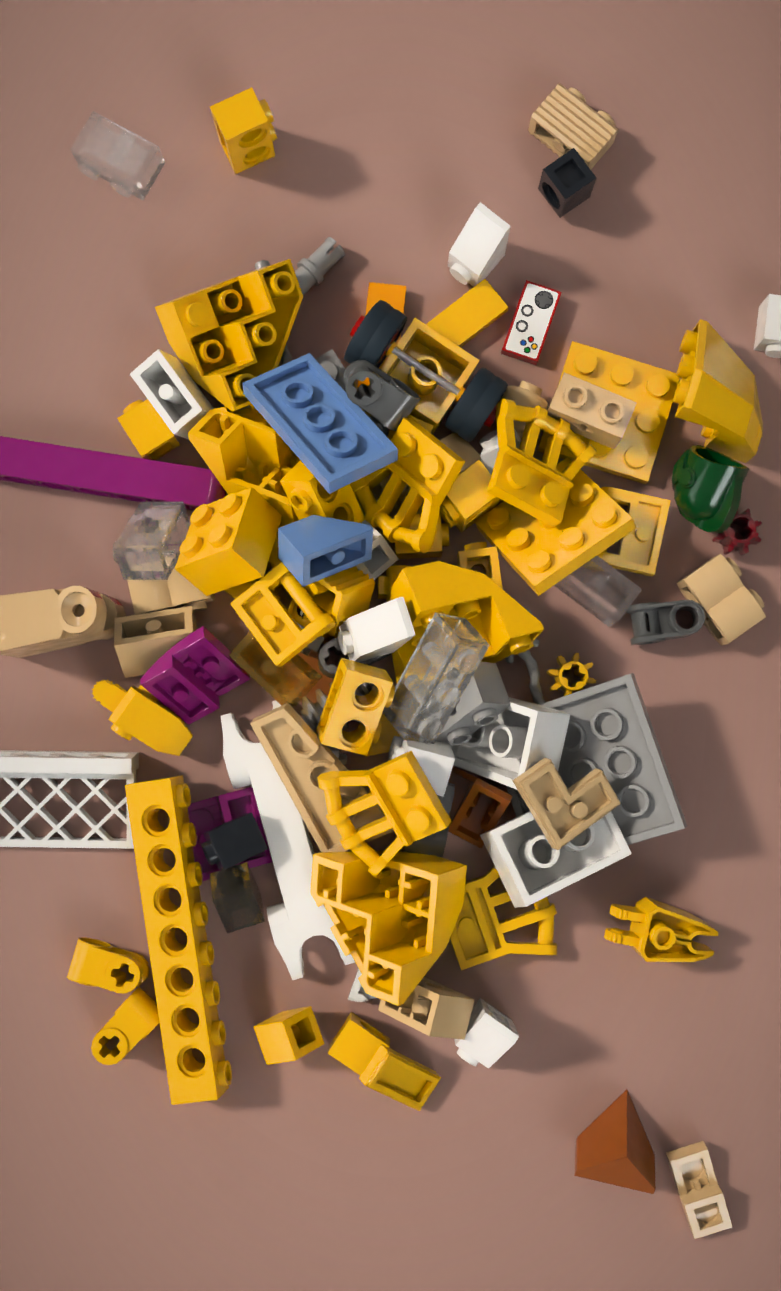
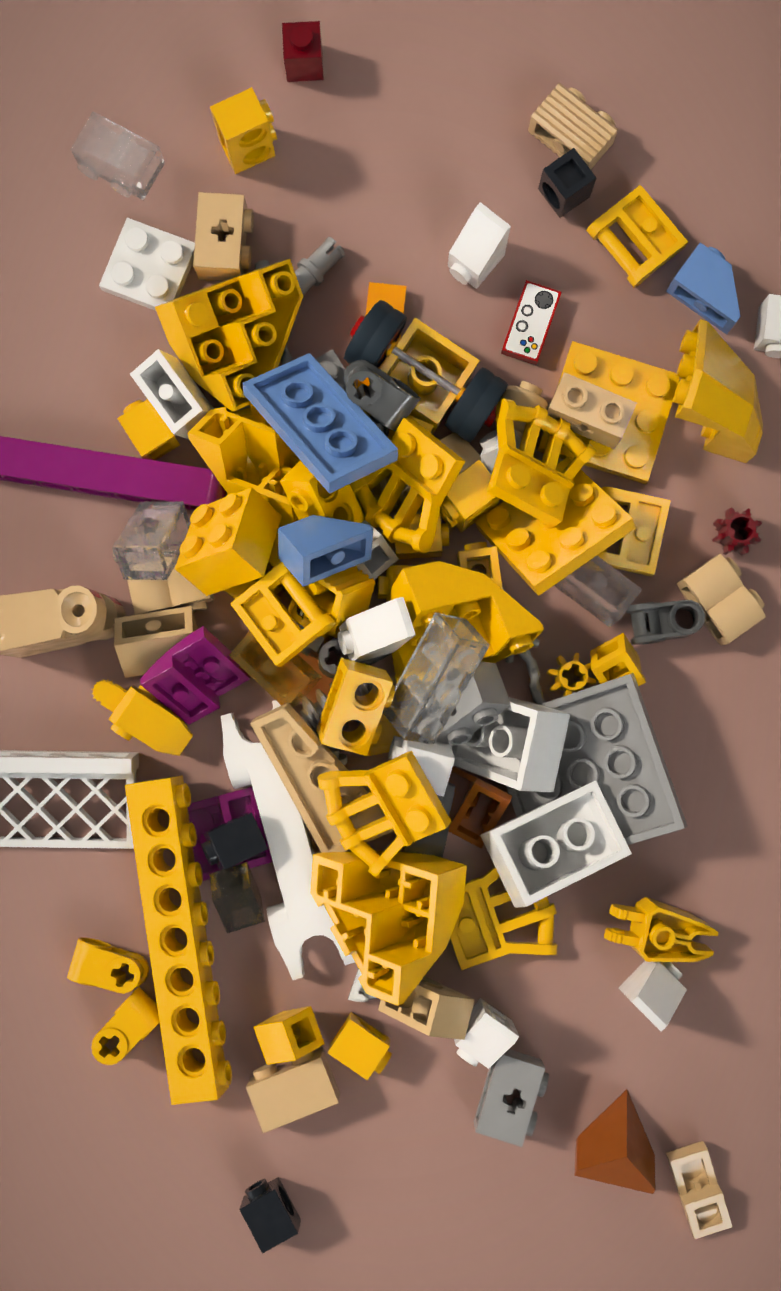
yellow tile [359,1044,441,1111] -> none
yellow tile [426,279,509,347] -> none
tan tile [513,758,621,850] -> none
dark green helmet [671,445,750,533] -> none
none -> white plate [99,218,195,311]
none -> tan brick [193,192,254,281]
none -> black brick [239,1177,301,1254]
none -> tan brick [246,1049,340,1133]
none -> dark red brick [282,21,324,82]
none -> light grey brick [473,1049,549,1147]
none -> yellow plate [586,185,688,288]
none -> yellow brick [590,632,646,686]
none -> white slope [618,961,687,1032]
none -> medium blue slope [666,243,741,335]

